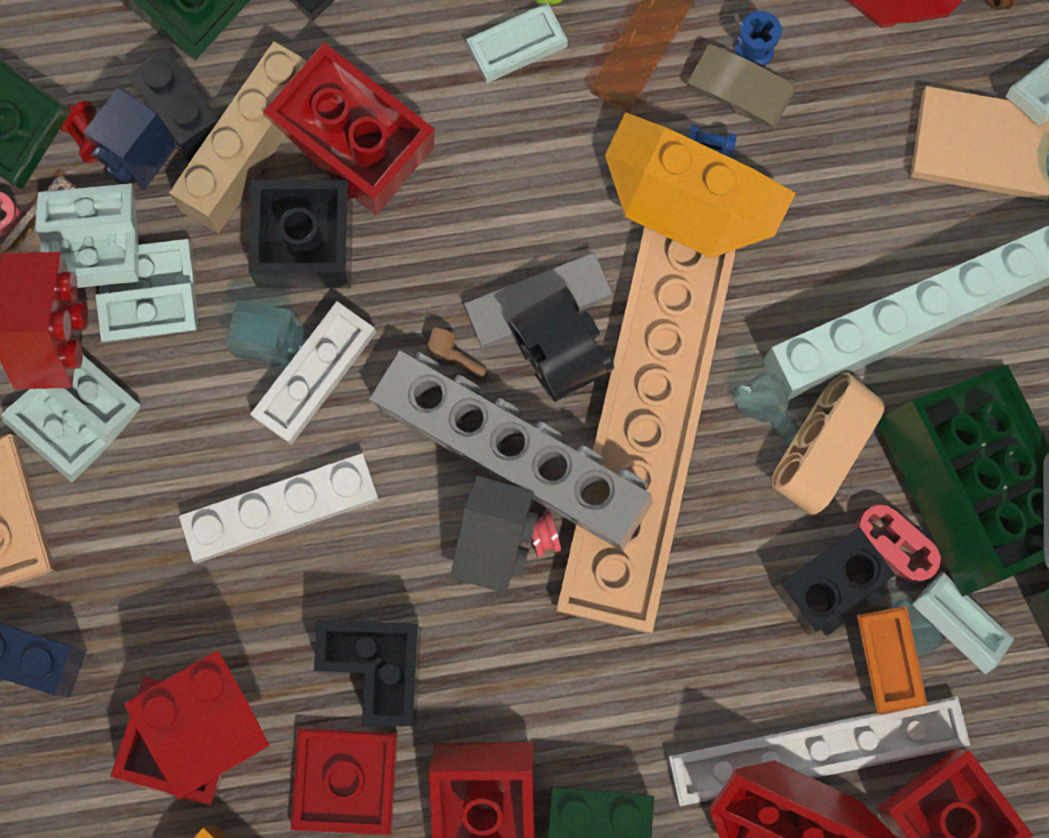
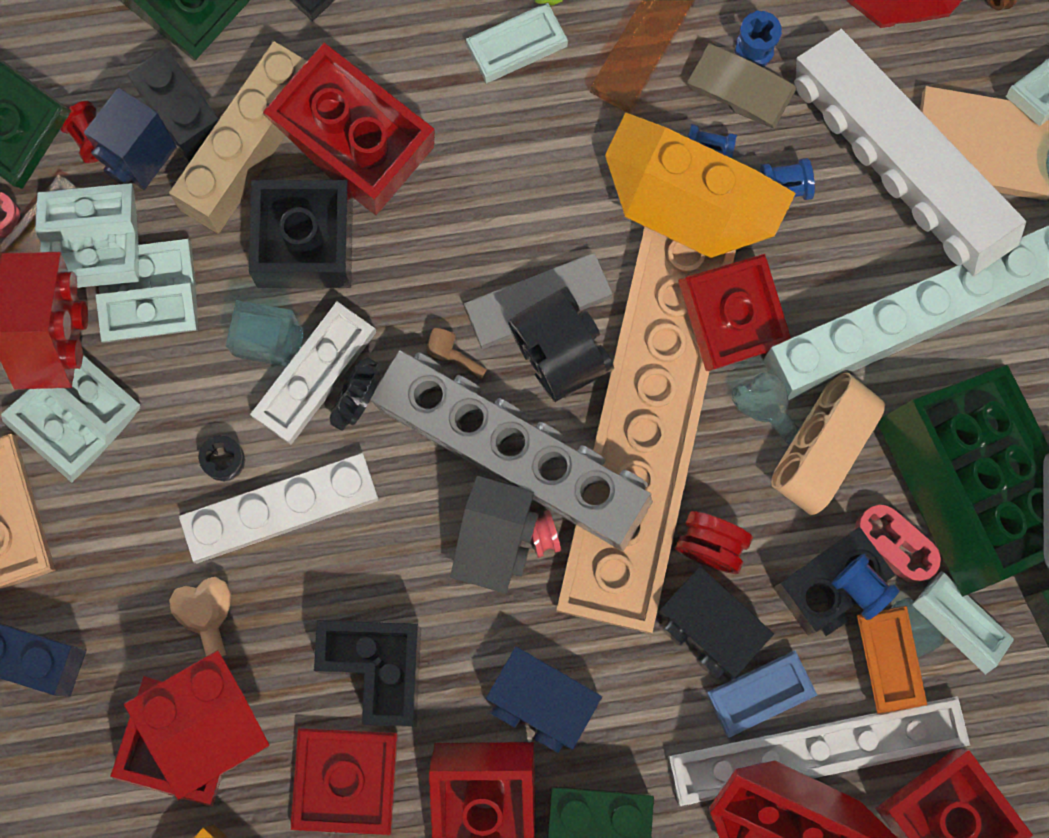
none -> light nougat rock [169,577,231,657]
none -> black bush [198,435,246,482]
none -> black gear [330,357,380,431]
none -> dark blue brick [486,646,603,753]
none -> black brick [657,566,774,680]
none -> red wheel [675,511,753,574]
none -> red tile [678,254,791,371]
none -> medium blue tile [706,650,817,738]
none -> blue bush [759,158,815,200]
none -> white brick [794,29,1027,276]
none -> blue bush [832,553,900,620]

